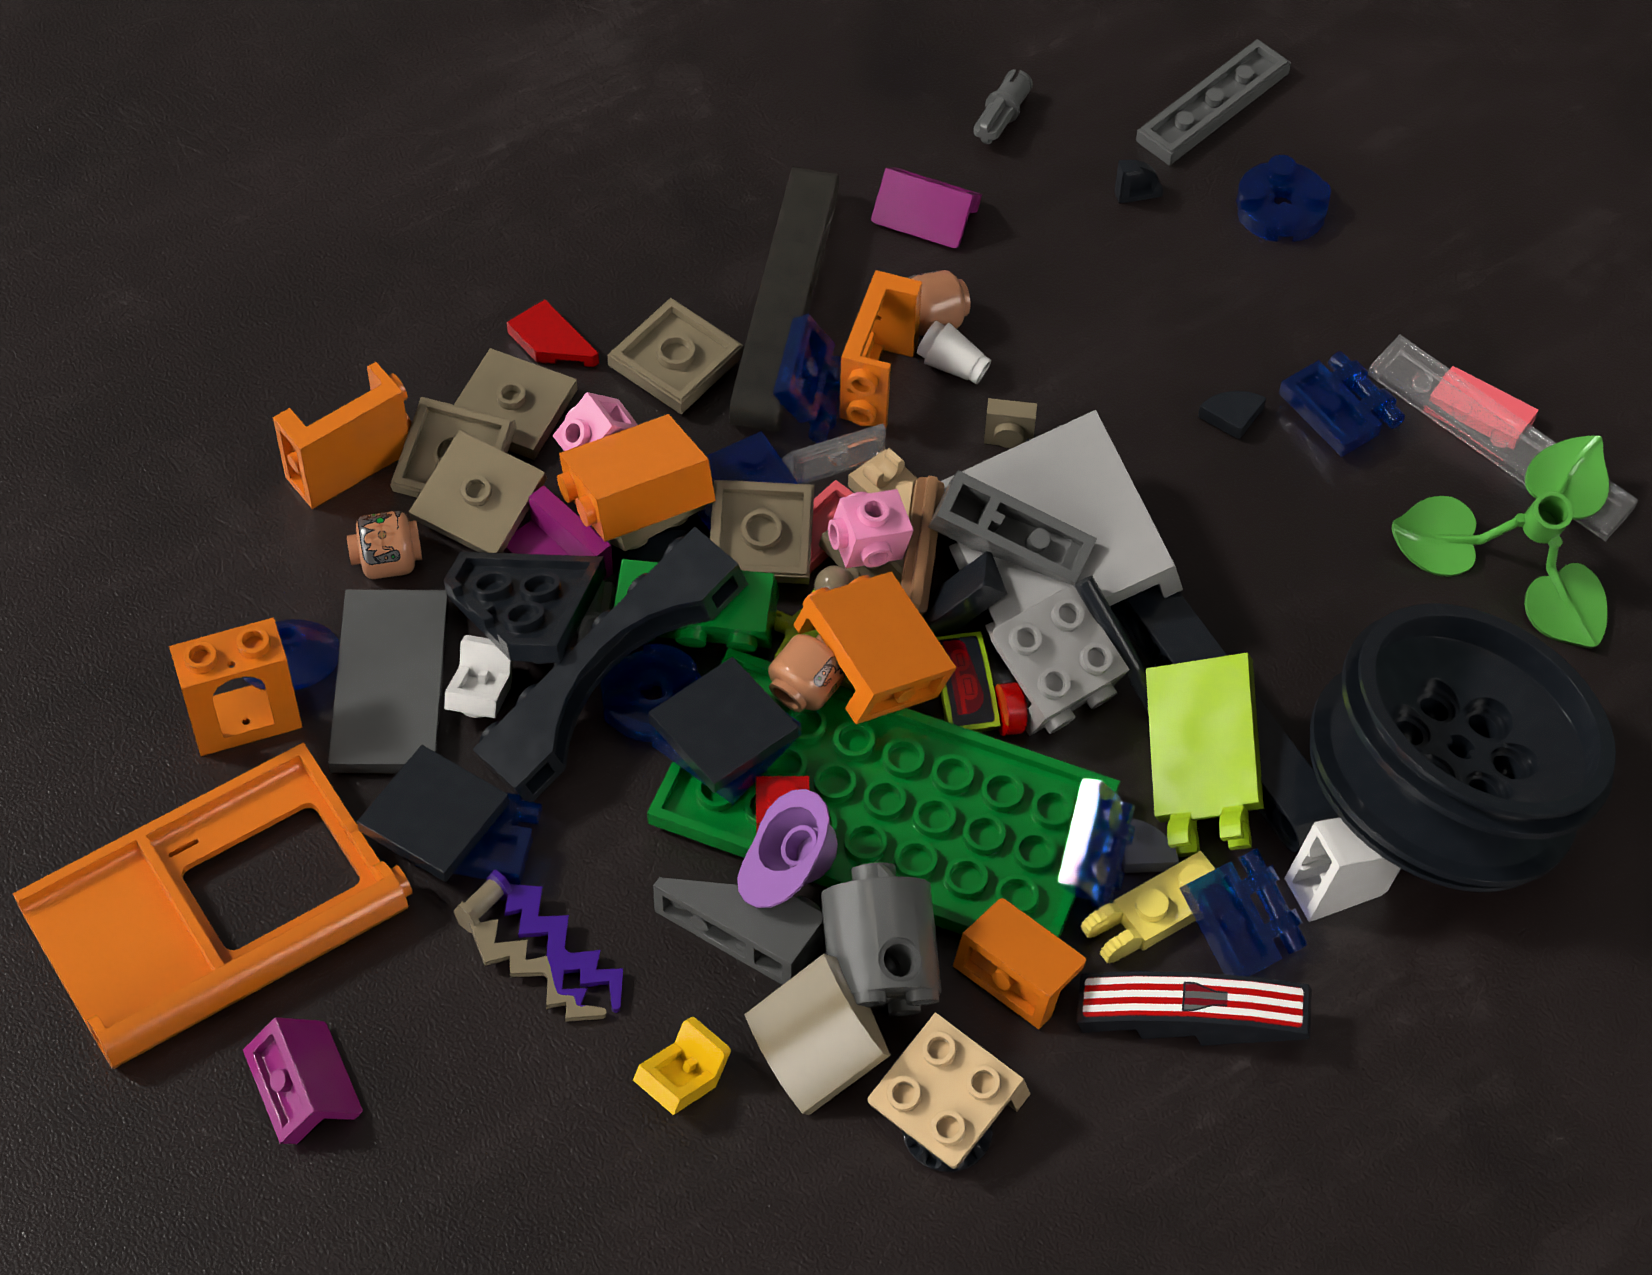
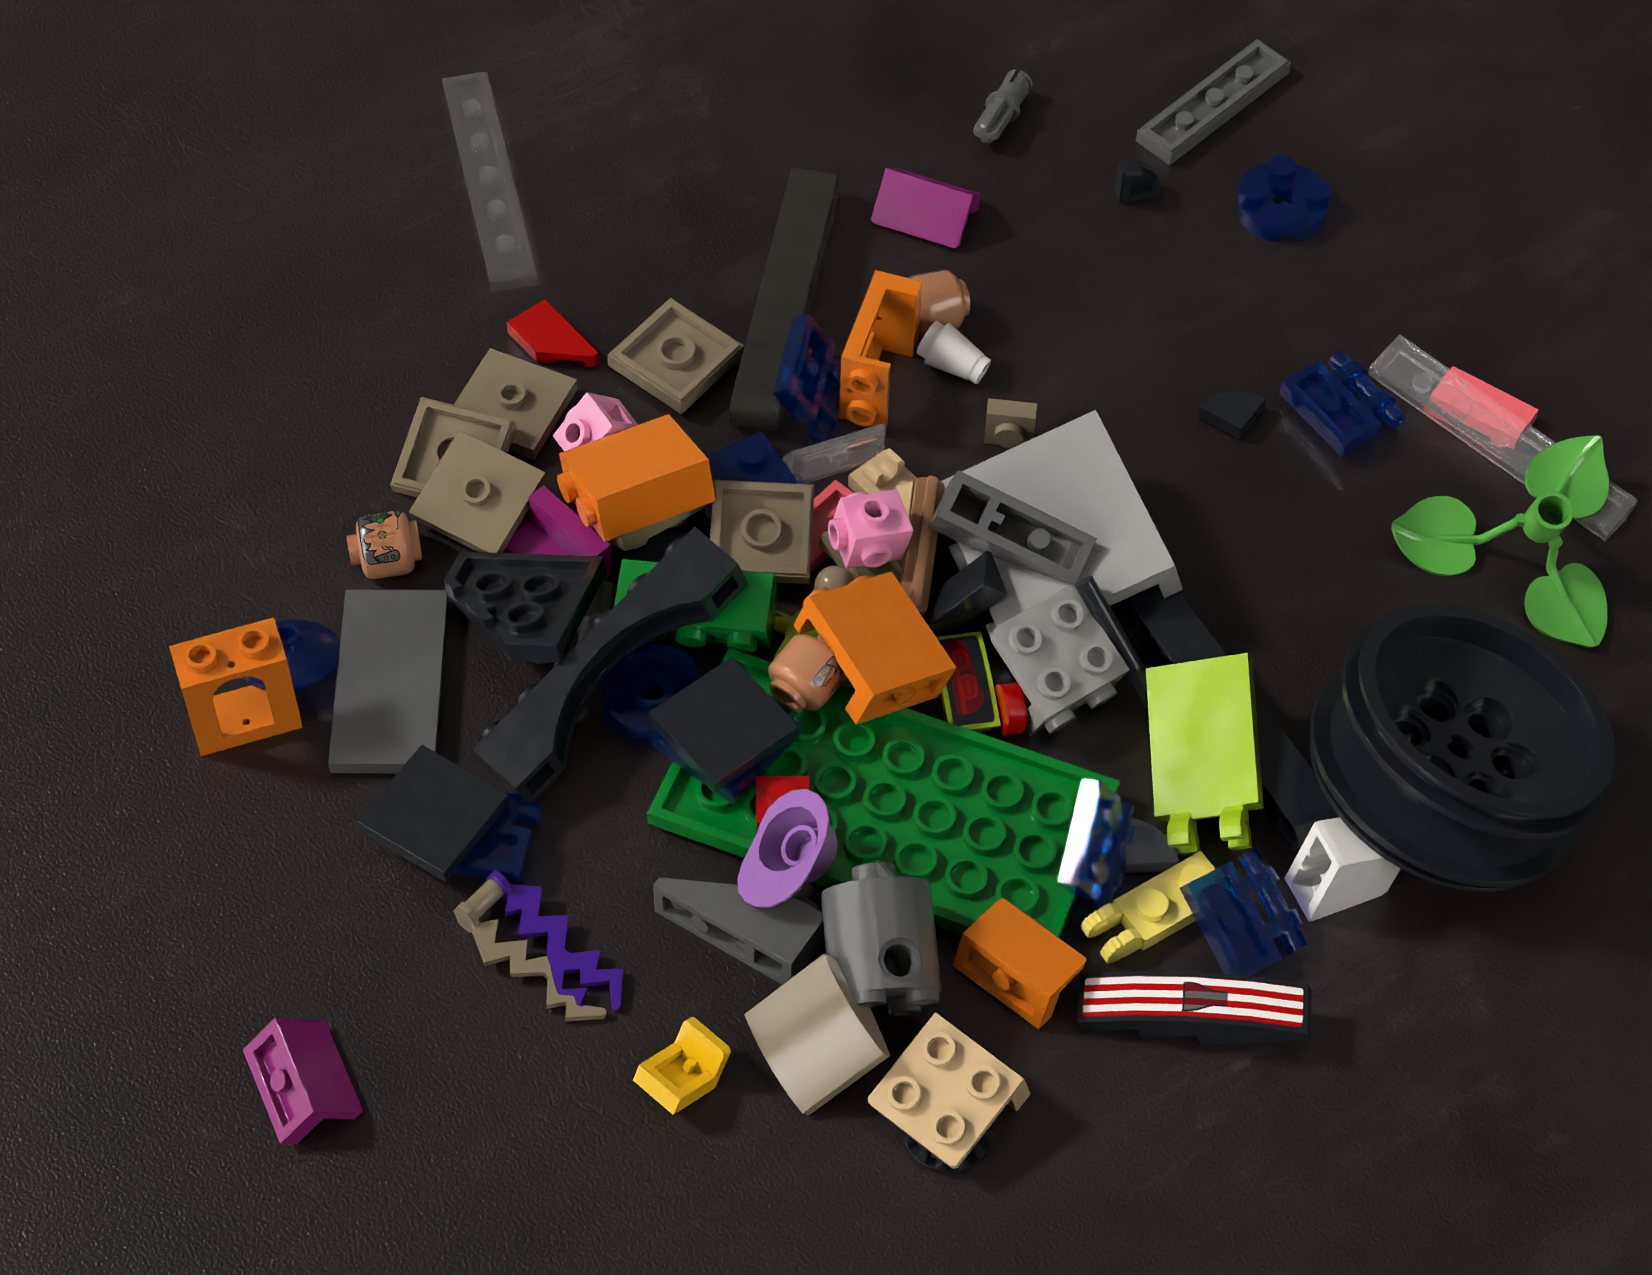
orange piece [13,742,413,1069] -> none
orange panel [273,362,412,509] -> none
white bracket [444,635,513,718] -> none
none -> clear tile [442,71,538,293]

